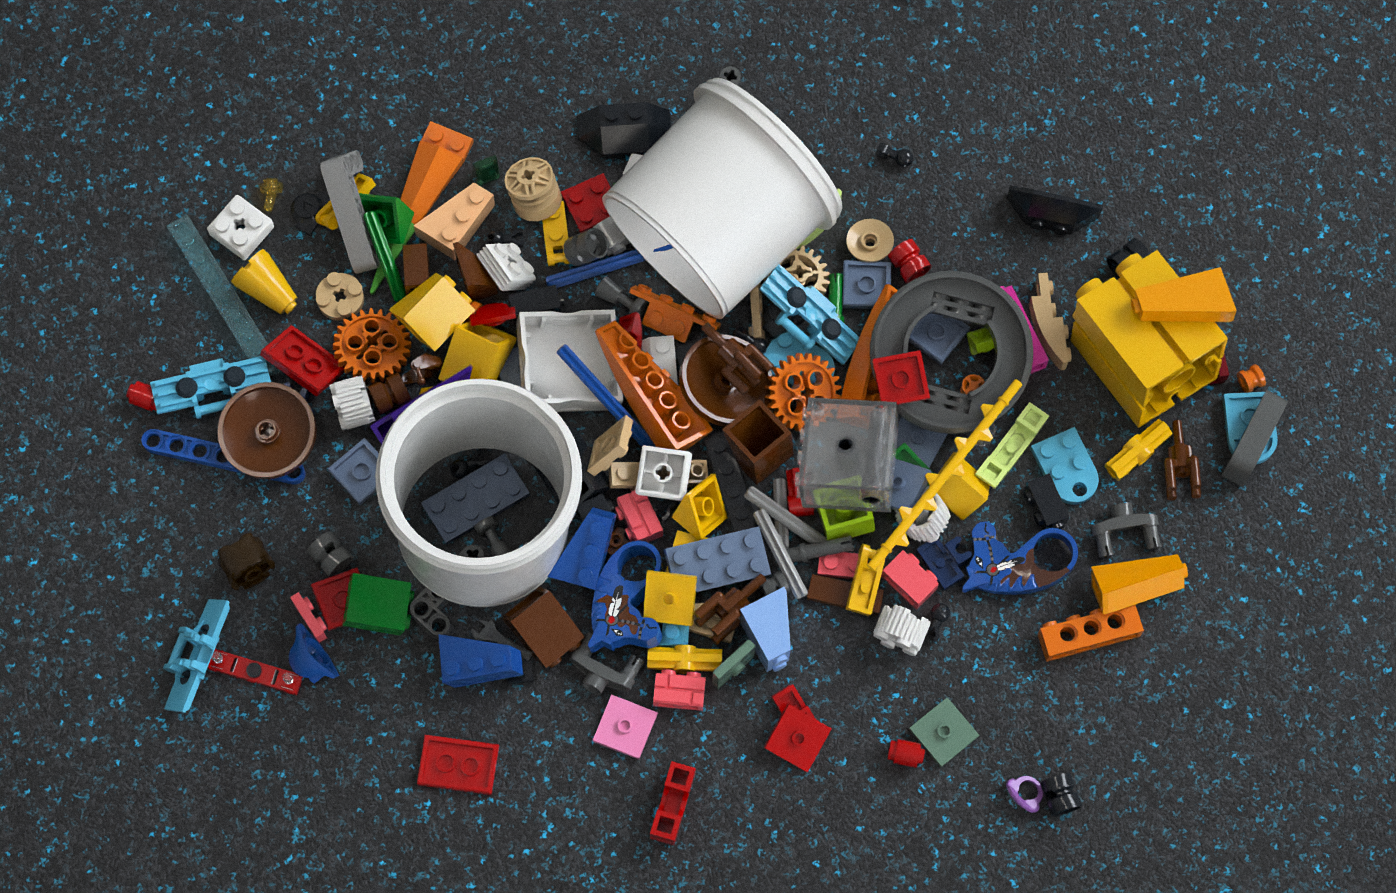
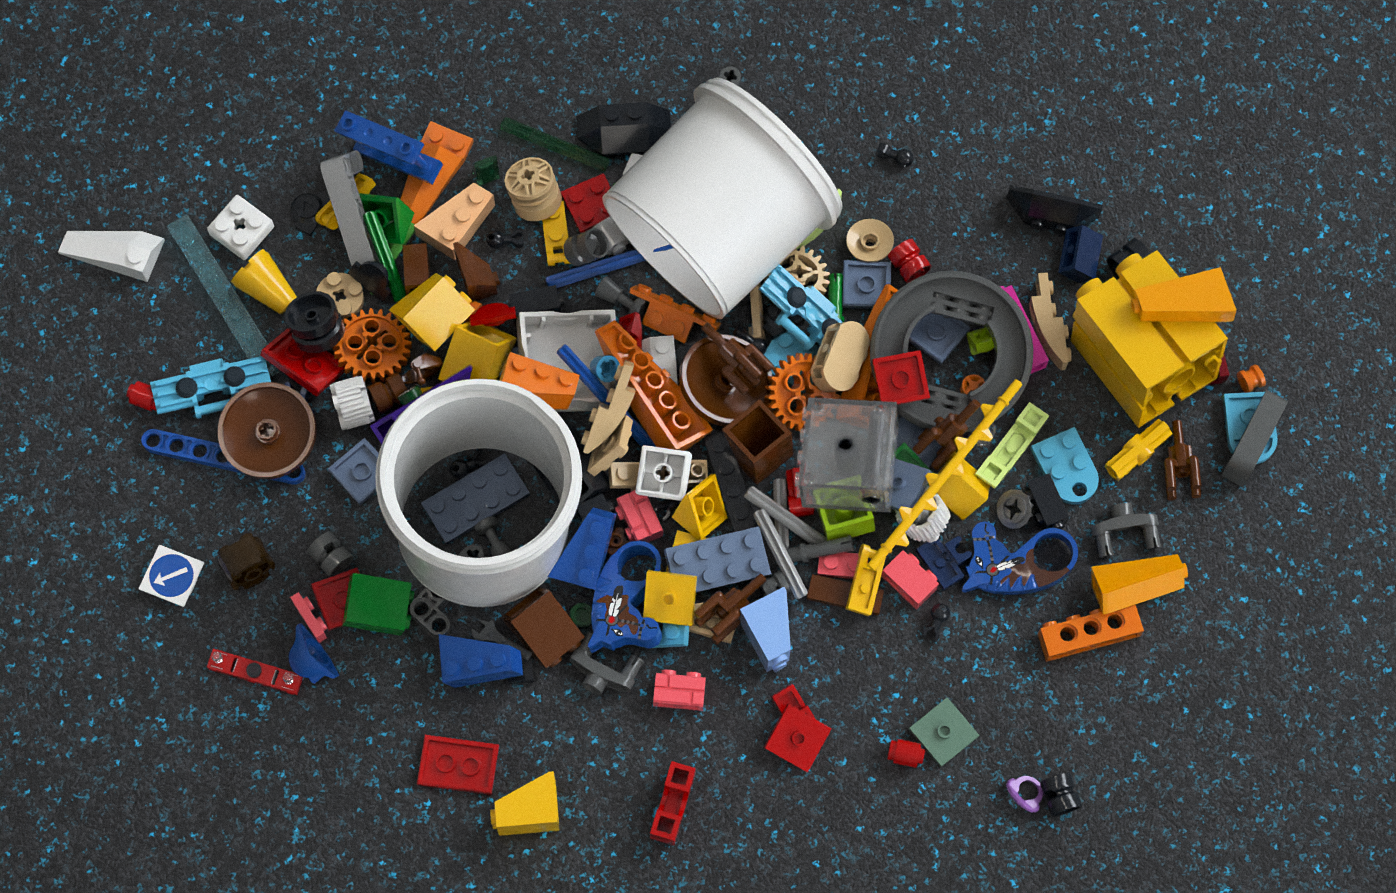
medium azure piece [163,599,230,713] -> none
clear yellow plate [259,178,283,211] -> none
white brick [476,243,536,291] -> none
bright pink plate [593,694,658,760] -> none
yellow piece [647,645,722,674] -> none
sand green plate [712,640,756,689] -> none
white brick [873,605,931,656] -> none
none -> white wedge [58,231,165,282]
none -> piece [139,545,204,607]
none -> black wheel [284,291,345,353]
none -> blue fence [334,110,443,185]
none -> black piece [348,261,392,302]
none -> dark green tile [397,385,422,405]
none -> yellow slope [490,771,559,836]
none -> orange wedge [499,352,580,410]
none -> clear green axle [500,117,610,172]
none -> dark green tile [569,603,592,629]
none -> tan slope [581,360,635,454]
none -> dark azure hat [590,356,620,382]
none -> tan brick [810,321,870,392]
none -> reddish brown plant [912,399,981,470]
none -> flat silver gear [997,490,1034,529]
none -> dark blue brick [1058,225,1103,283]

